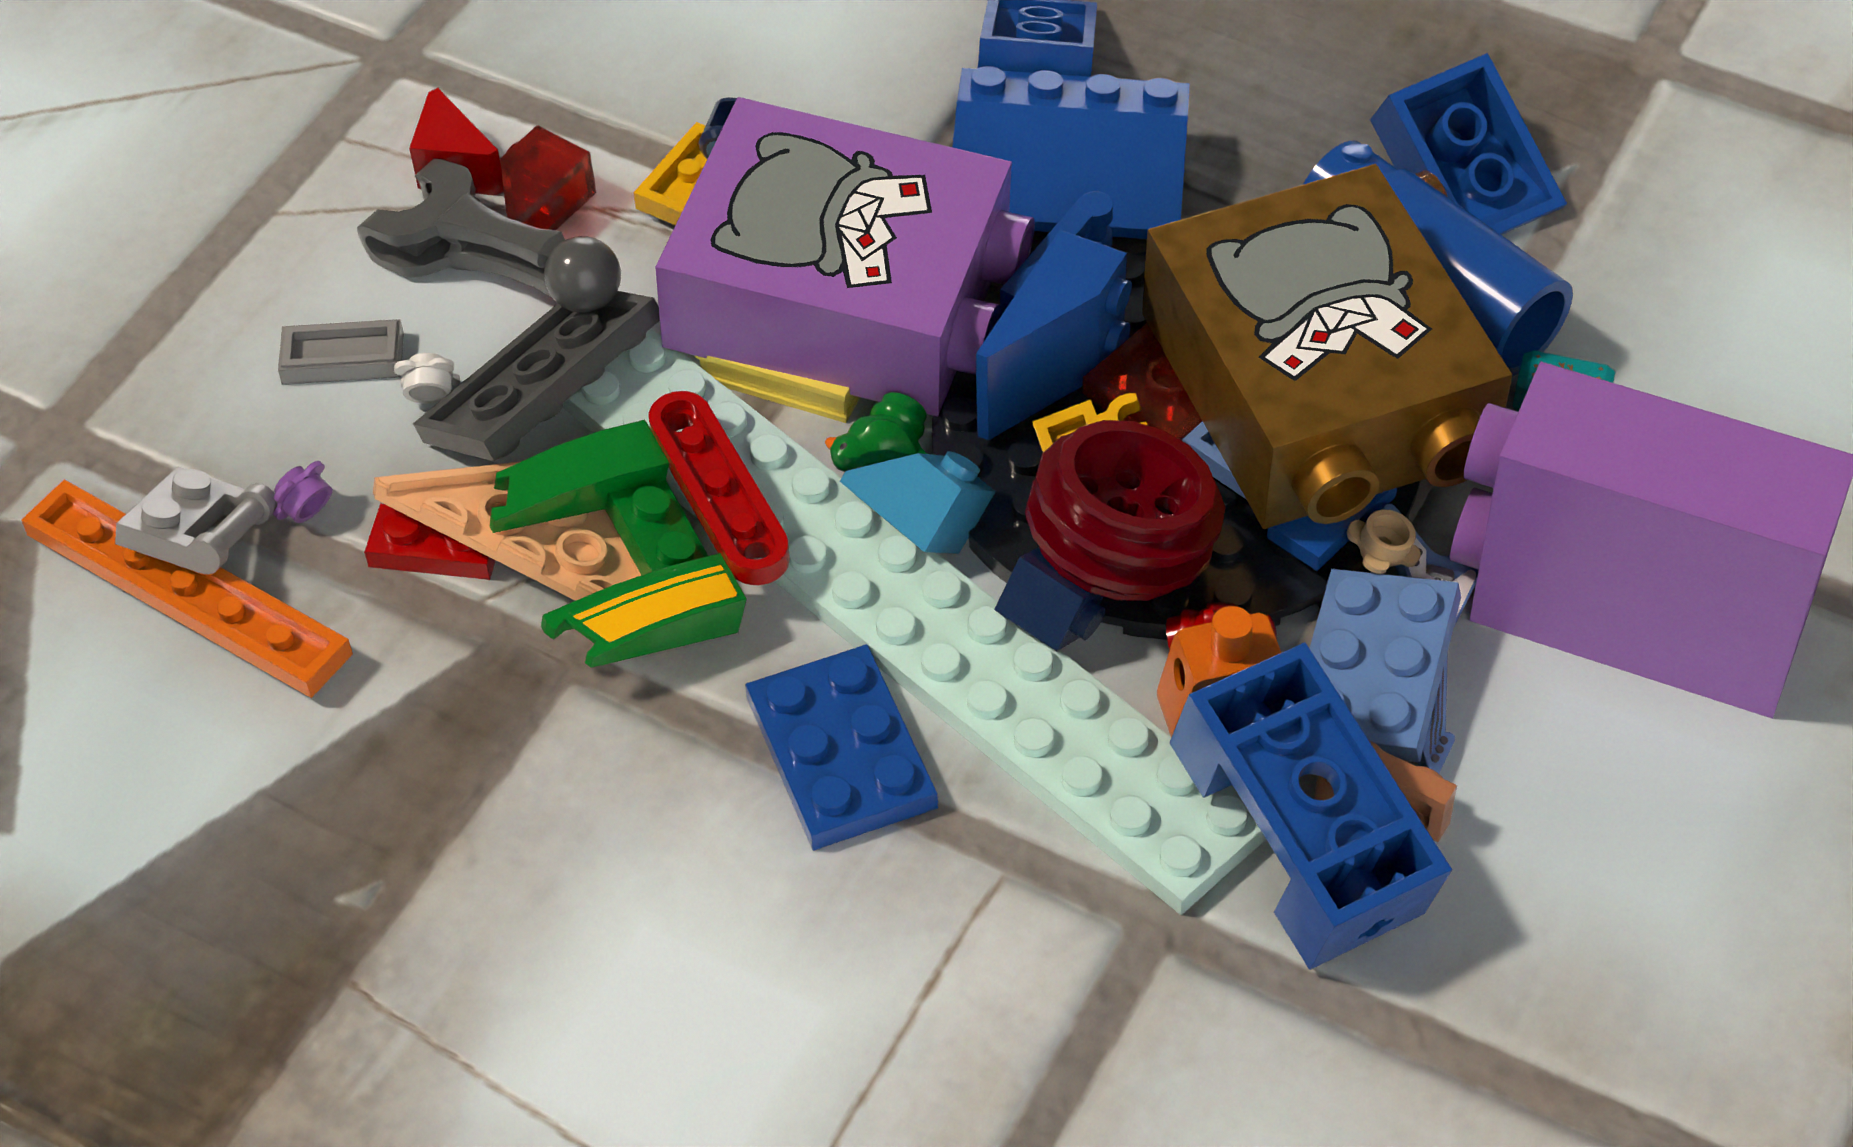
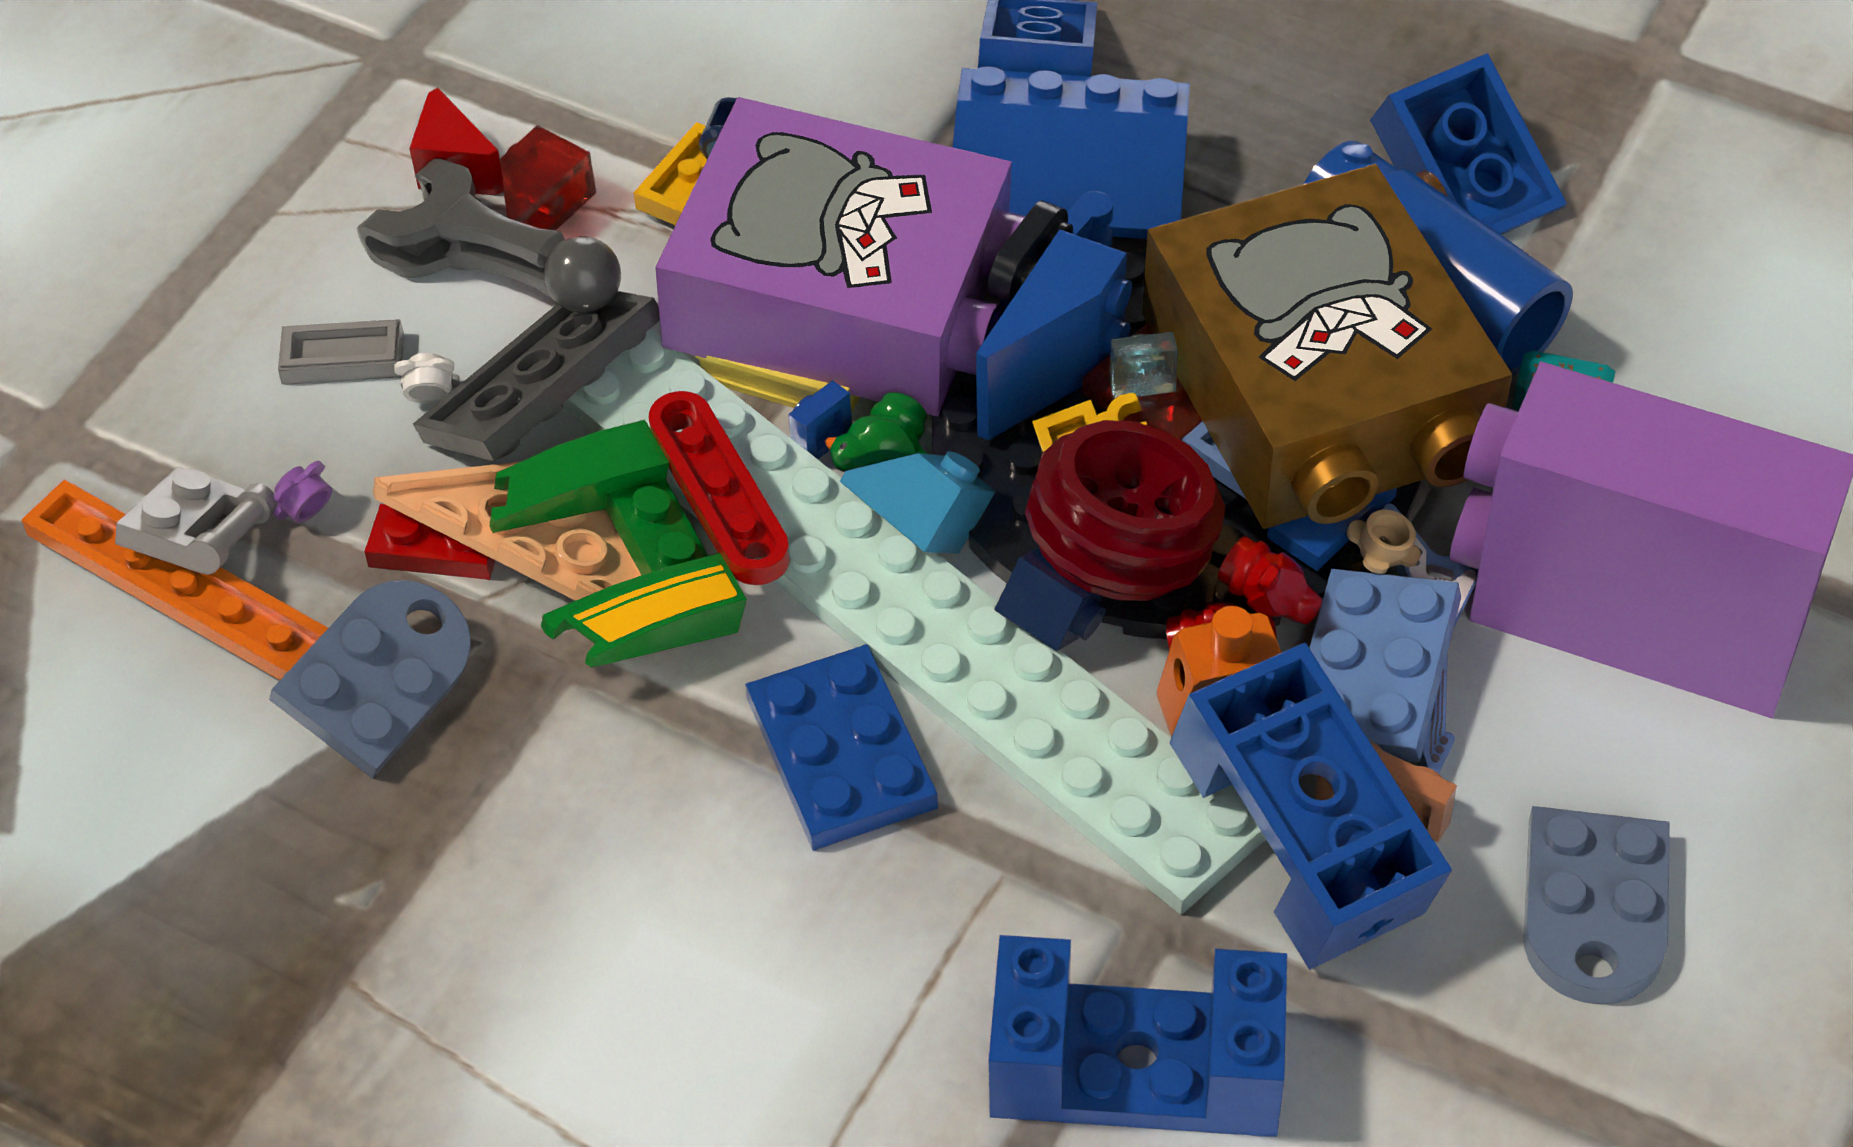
none -> sand blue plate [269,580,471,779]
none -> blue plate [788,380,852,459]
none -> black plate [988,200,1073,303]
none -> blue plate [988,935,1287,1137]
none -> clear light blue plate [1110,332,1178,399]
none -> red animal [1217,536,1323,625]
none -> sand blue plate [1523,806,1670,1004]

